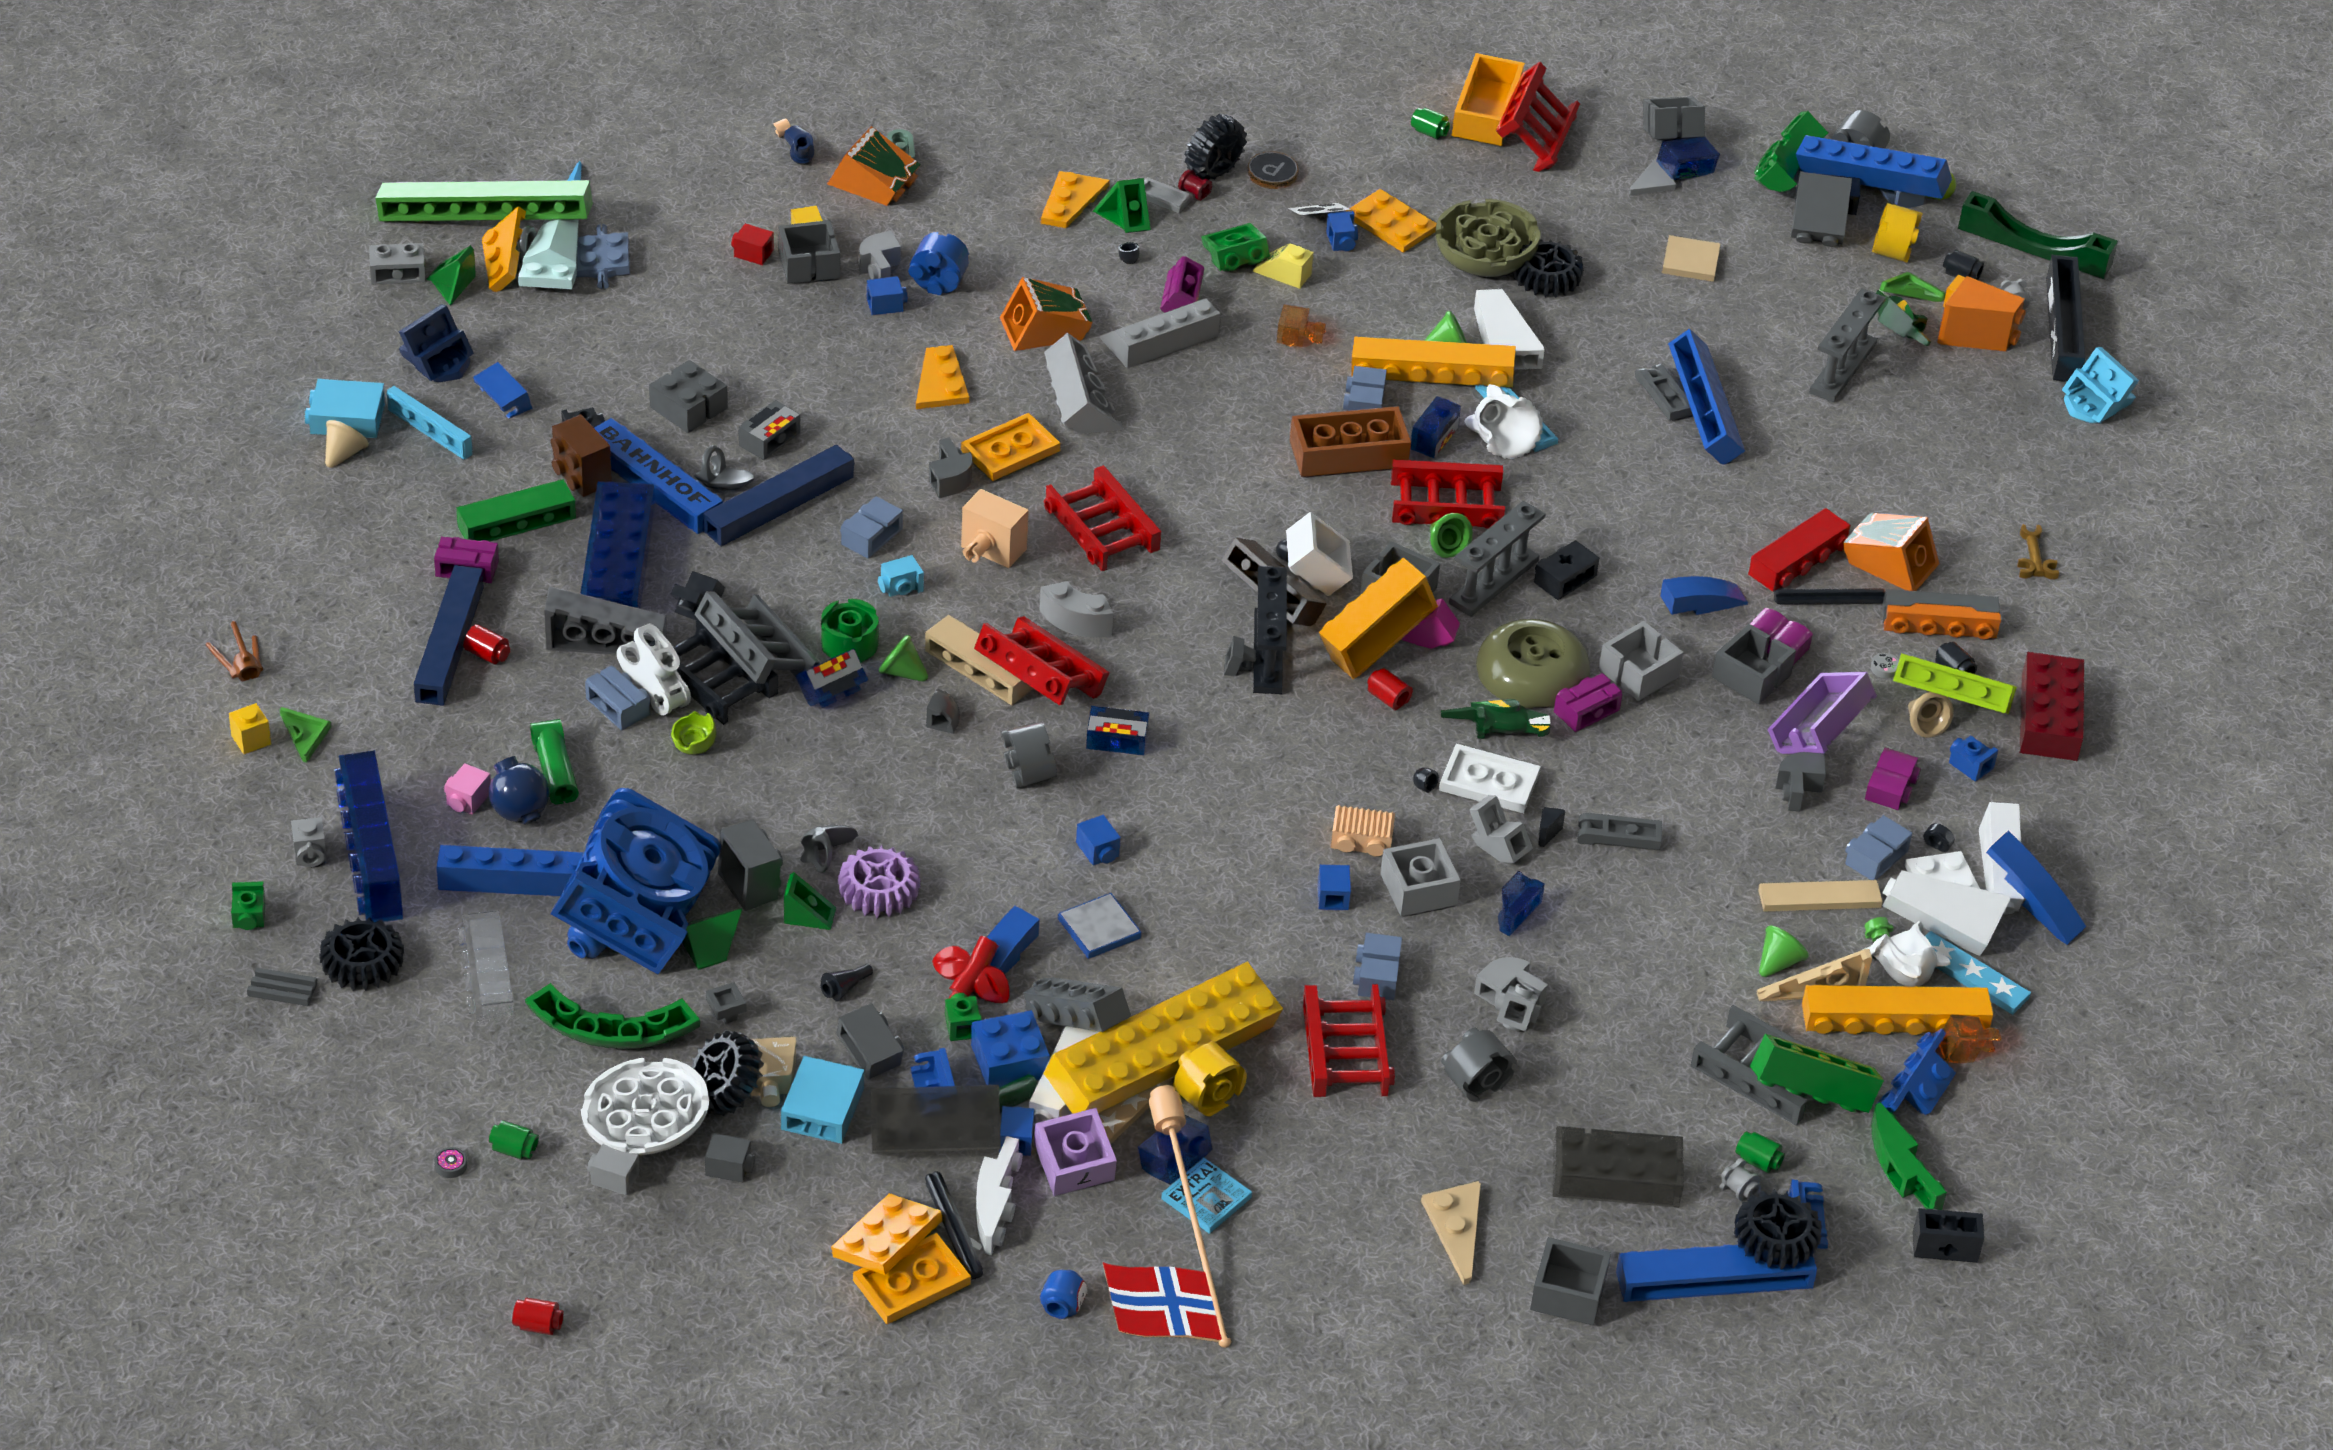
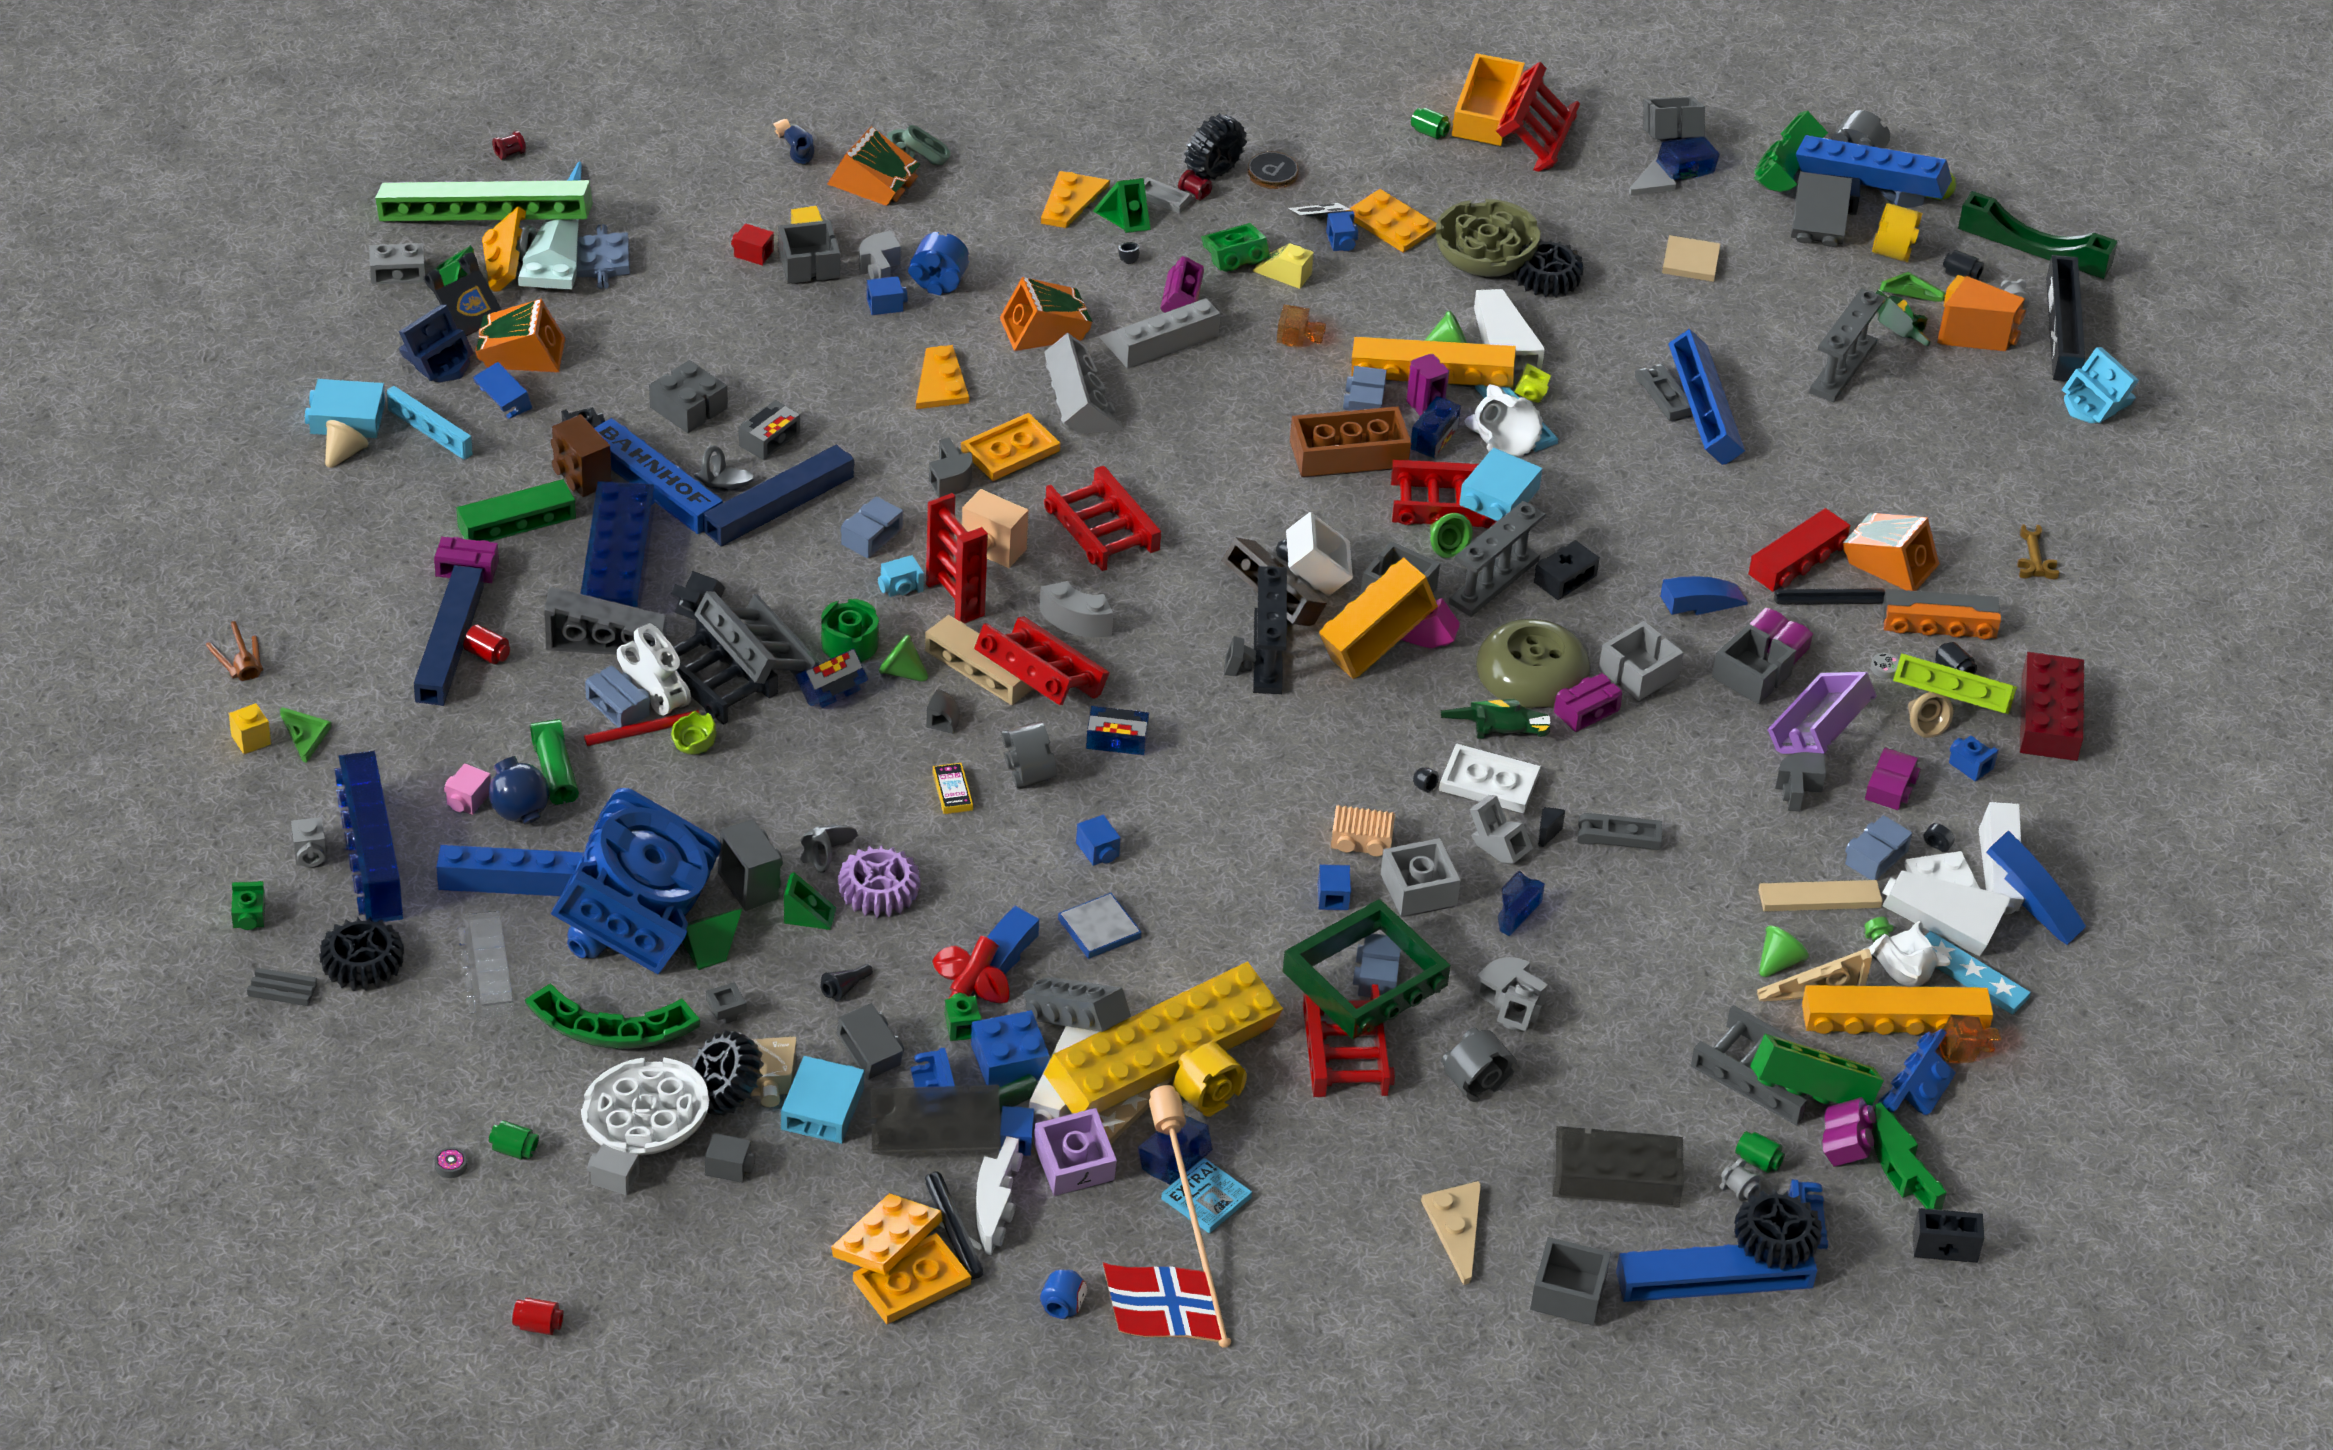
red brick [1367,668,1413,711] -> none
none -> black flag [424,252,502,336]
none -> orange slope [475,299,565,373]
none -> dark red bush [492,130,526,160]
none -> red bar [584,710,700,746]
none -> sand green plate [902,125,951,165]
none -> red fence [926,493,988,624]
none -> tile [932,763,973,814]
none -> dark green window [1282,899,1451,1039]
none -> magenta brick [1406,354,1449,418]
none -> medium azure brick [1459,447,1542,521]
none -> neon yellow bracket [1514,363,1551,403]
none -> magenta brick [1822,1097,1876,1167]

